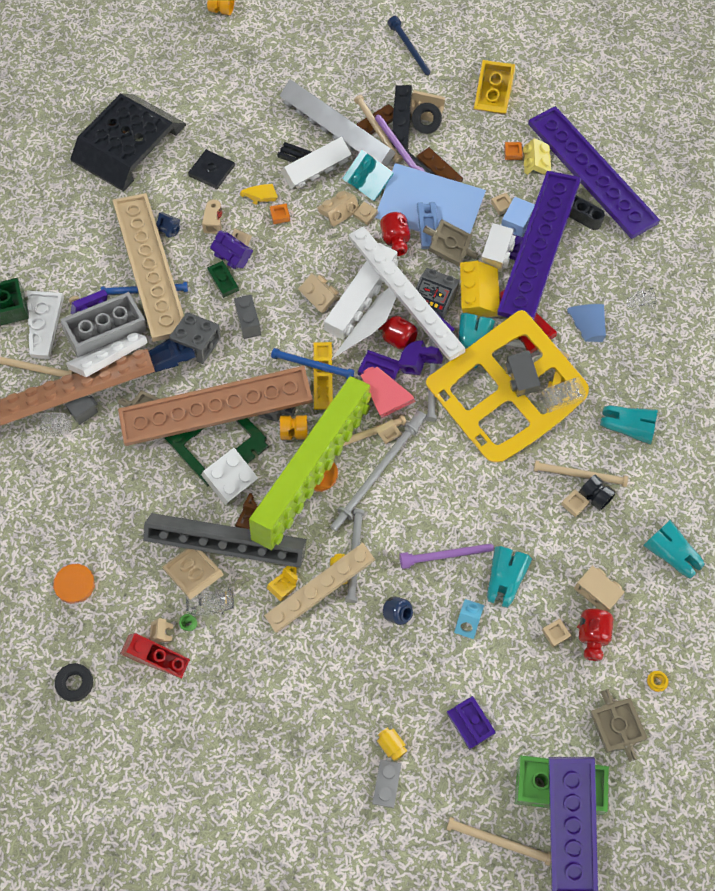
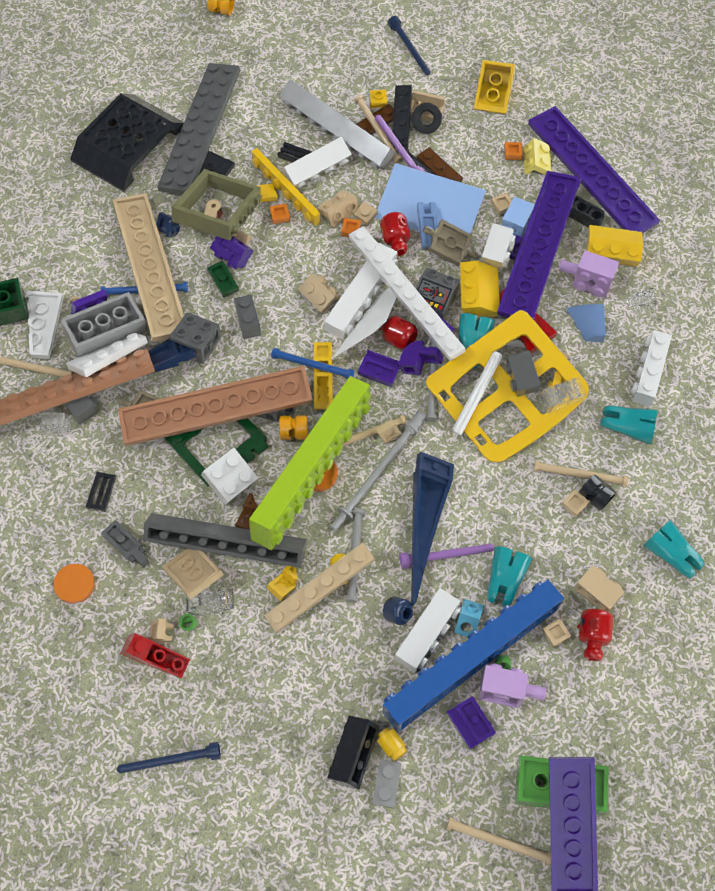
black tyre [55,663,93,702] -> none
bracket [342,150,394,201] -> none
coral slope [361,367,415,418] -> none
dark tan plate [590,689,648,762] -> none
yellow plate [647,671,668,692] -> none
none -> black tile [85,472,116,512]
none -> dark grey hinge [101,520,149,568]
none -> dark blue piece [117,742,221,774]
none -> dark grey plate [157,63,240,194]
none -> olive window [171,169,262,241]
none -> yellow plate [251,148,320,226]
none -> black brick [327,716,380,790]
none -> orange plate [341,218,361,237]
none -> yellow bracket [369,89,387,108]
none -> blue brick [382,579,564,733]
none -> white brick [394,588,461,673]
none -> dark blue plate [411,452,454,606]
none -> white axle [453,351,502,435]
none -> lavender brick [478,664,547,708]
none -> bright green hinge [495,655,512,670]
none -> lavender brick [558,250,619,298]
none -> yellow slope [585,225,643,267]
none -> white brick [631,330,672,407]

